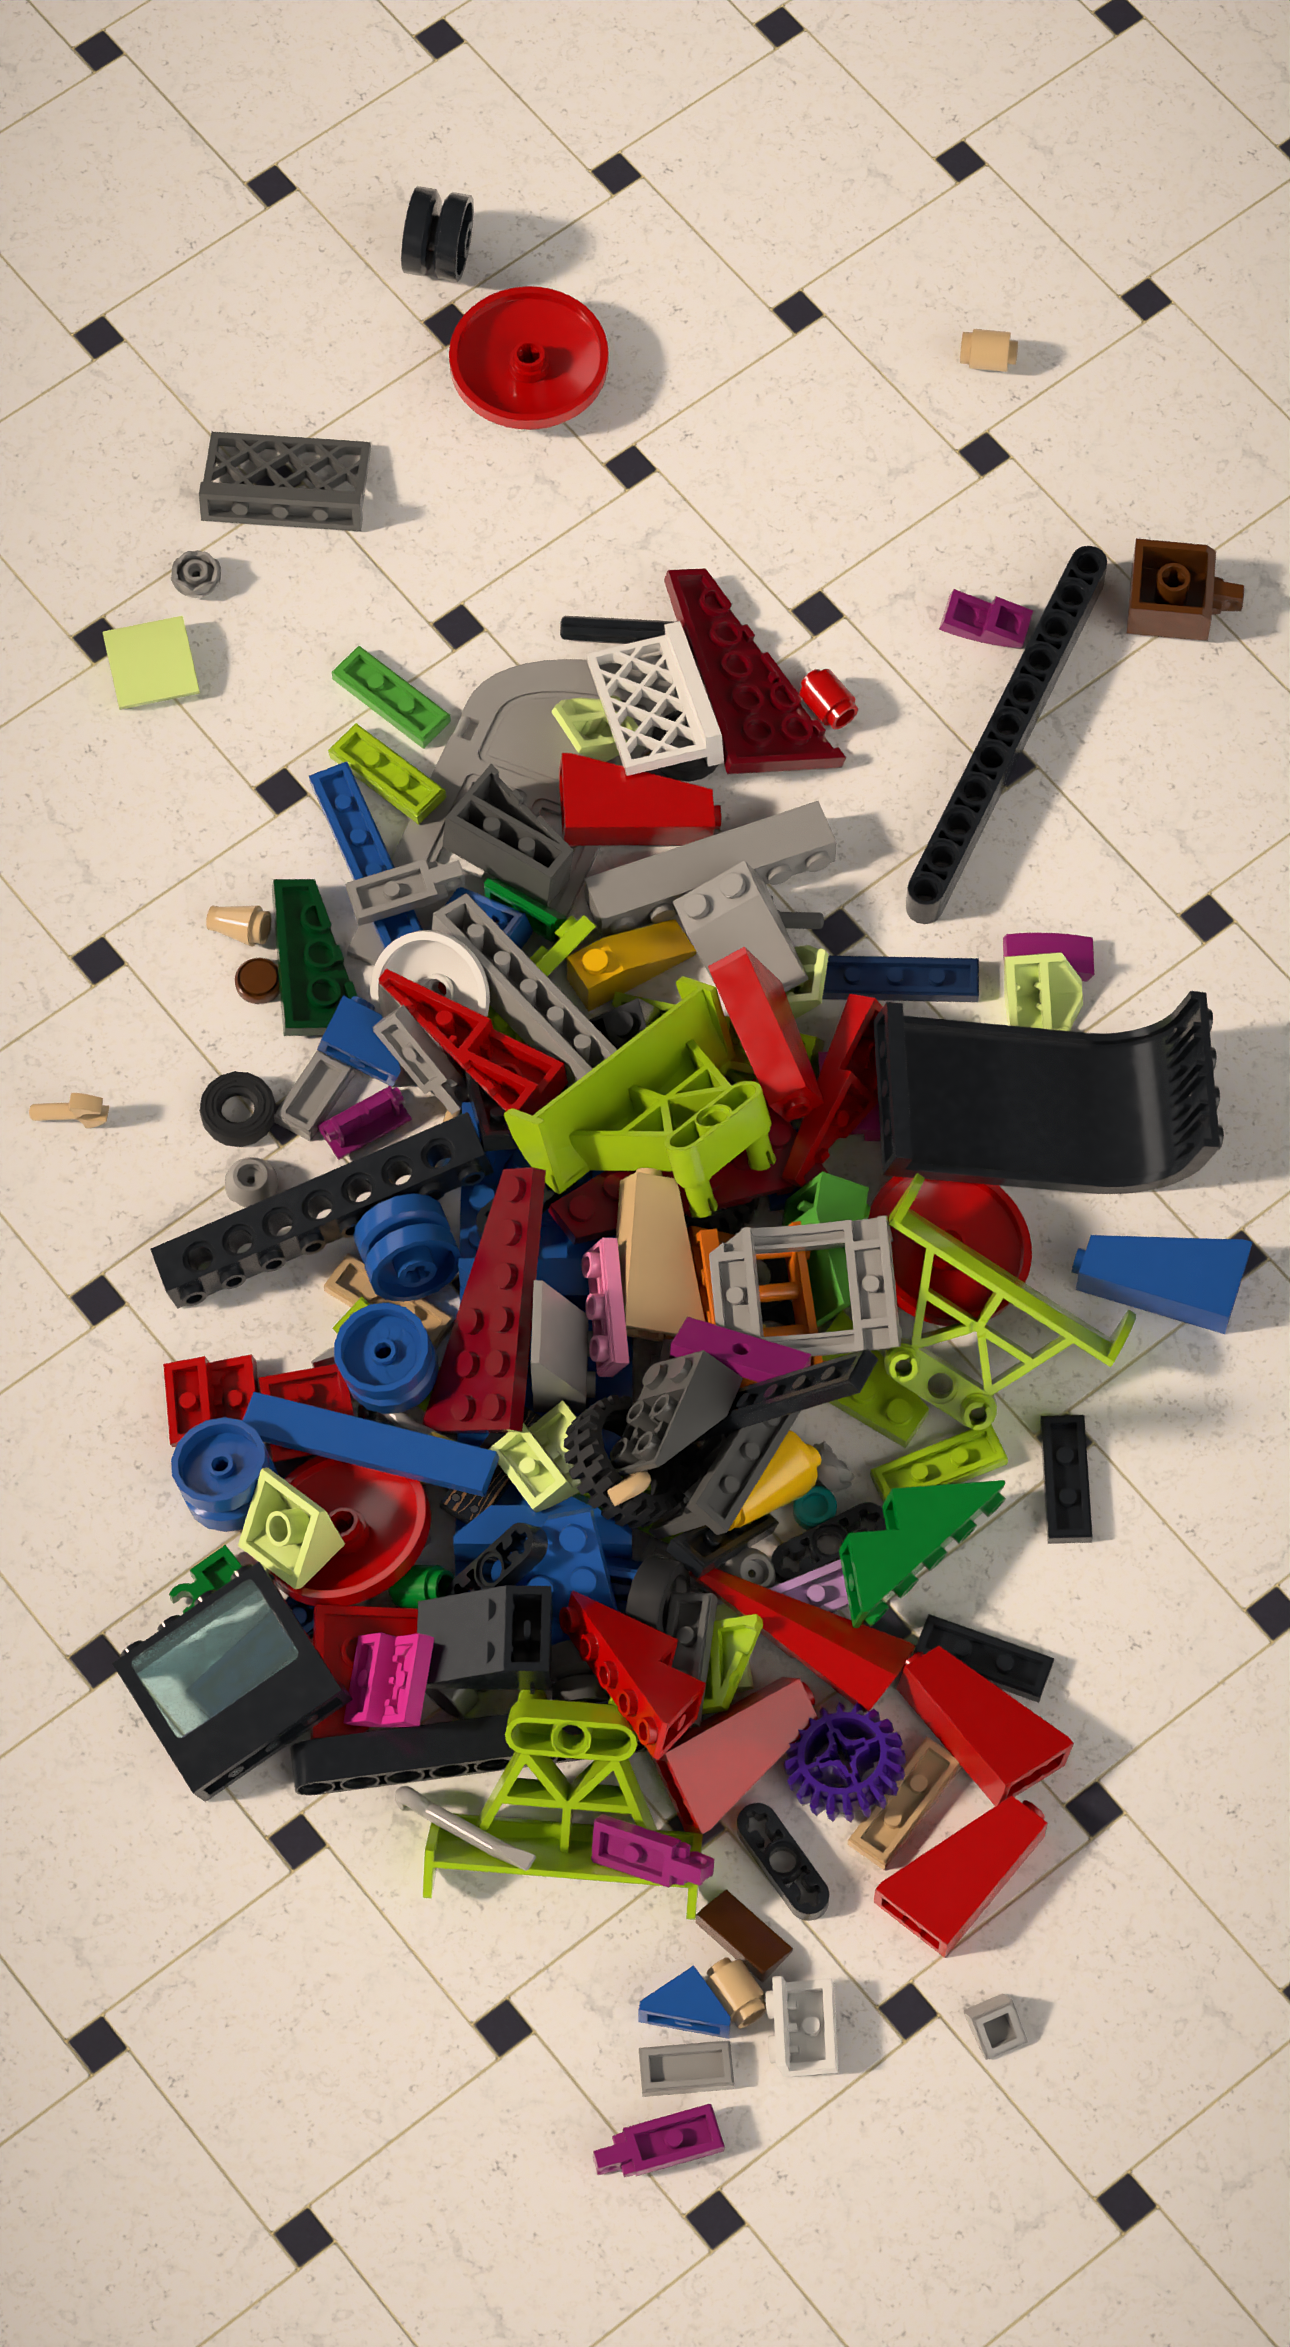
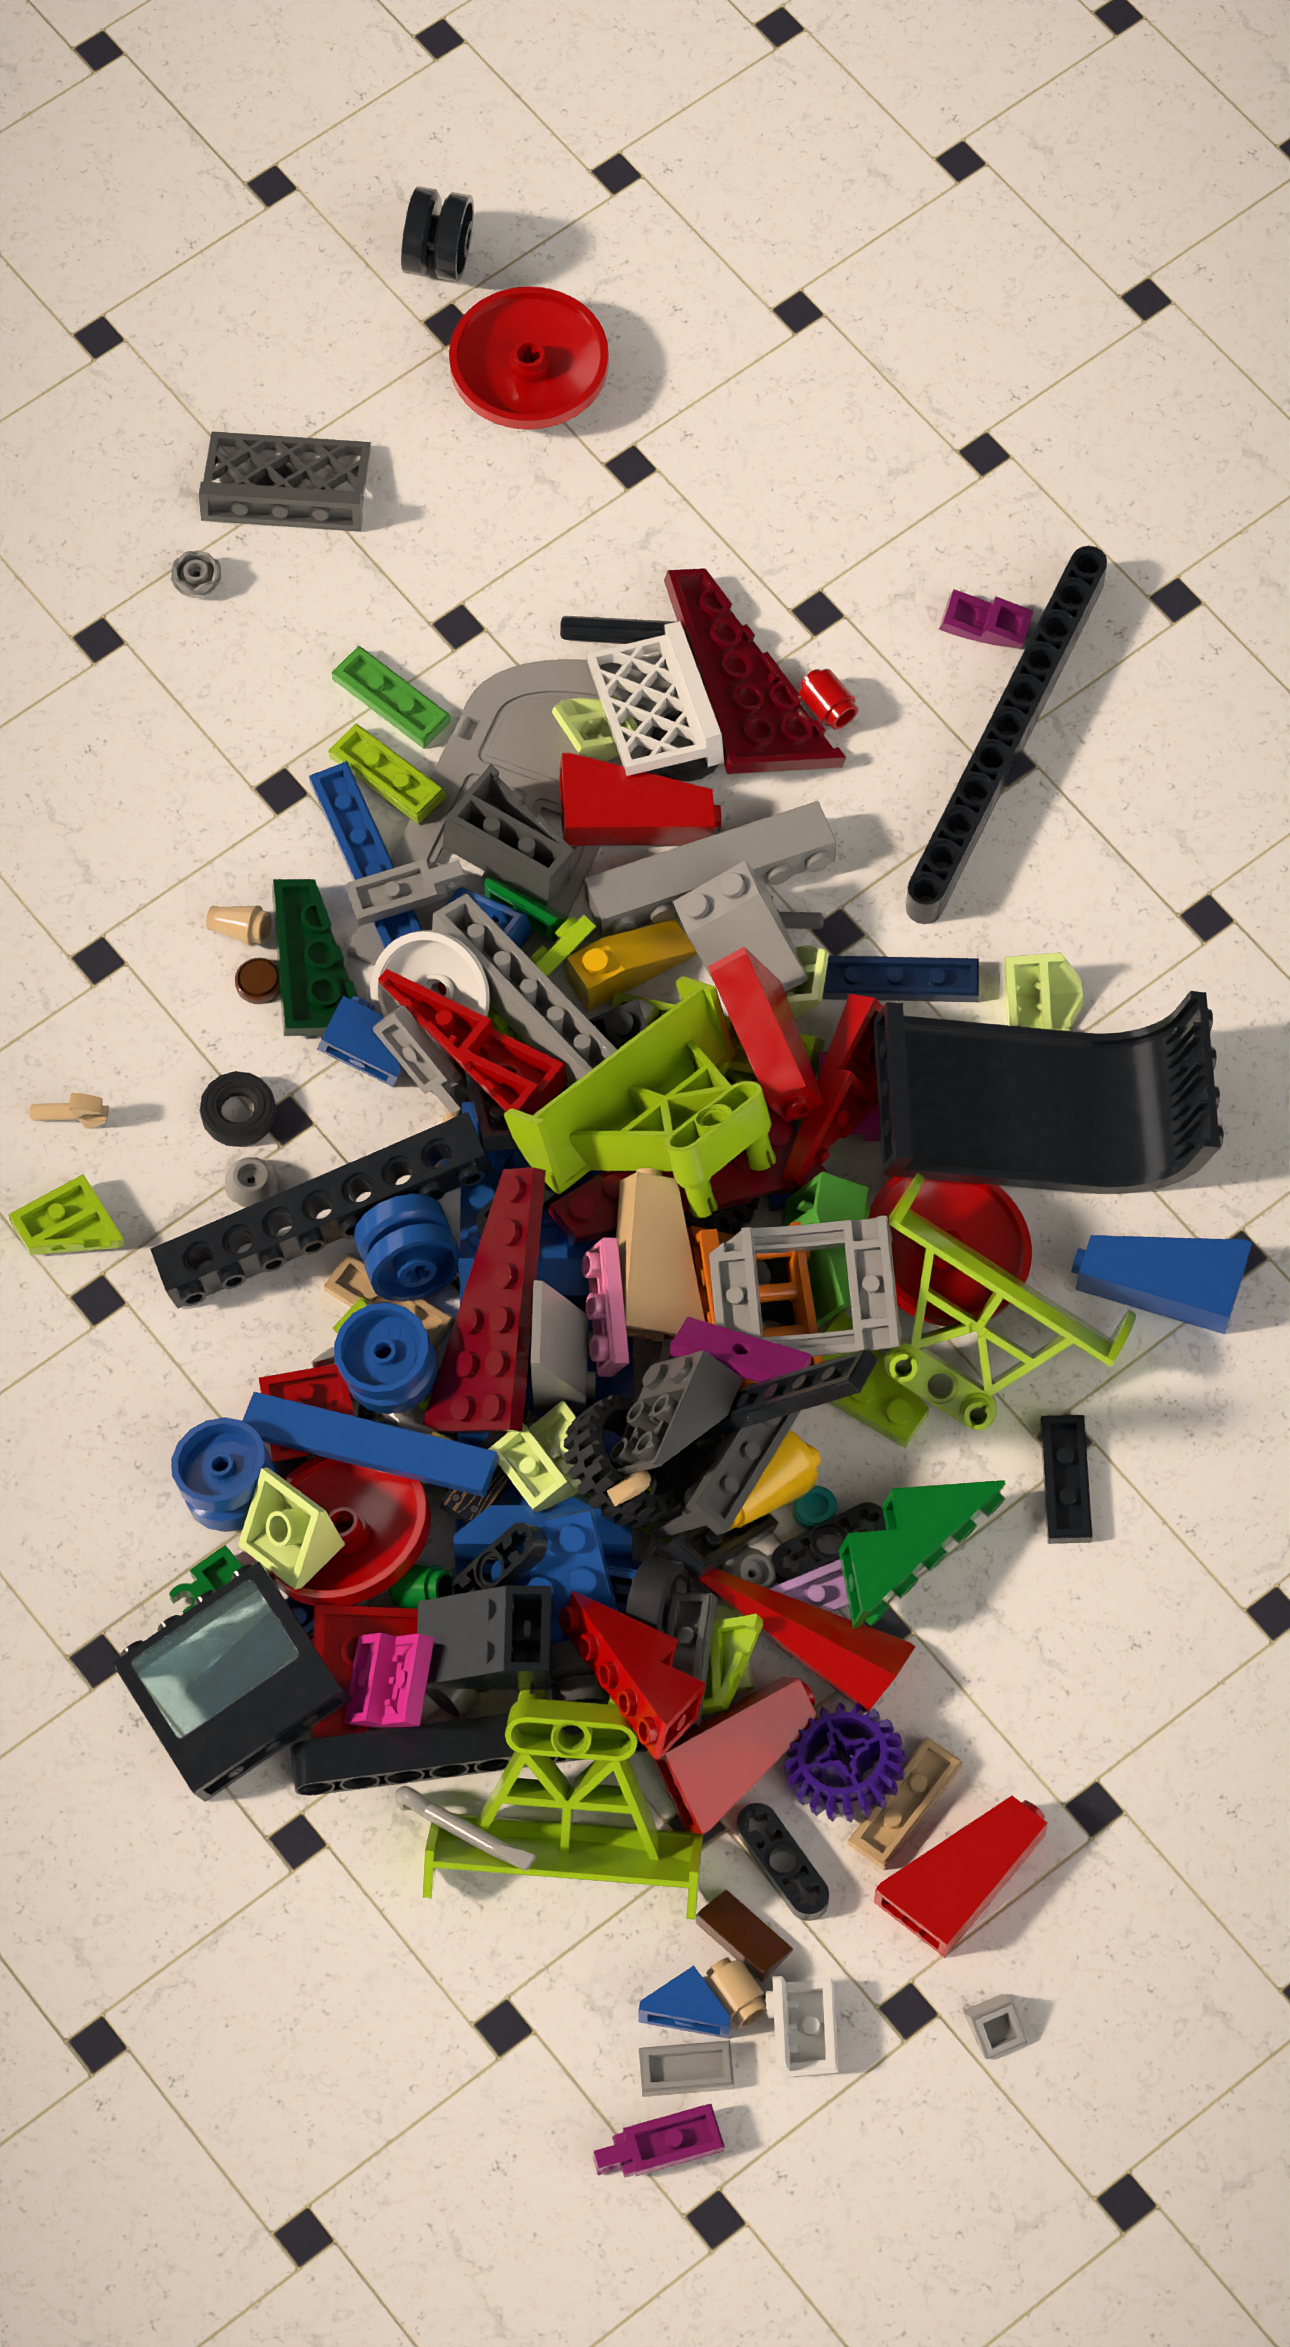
yellowish green slope [103,616,200,710] -> none
red slope [163,1354,259,1447] -> none
light grey tile [274,1050,354,1141] -> none
magenta hinge [317,1086,412,1160] -> none
magenta hinge [591,1814,715,1888] -> none
light grey plate [813,1441,856,1491] -> none
lime tile [870,1424,1008,1503] -> none
red slope [897,1646,1074,1806] -> none
black tile [913,1614,1054,1703] -> none
tan brick [960,329,1018,372] -> none
magenta slope [1003,933,1095,982] -> none
reddish brown hinge [1126,538,1244,641] -> none
none -> lime wing [8,1174,125,1255]

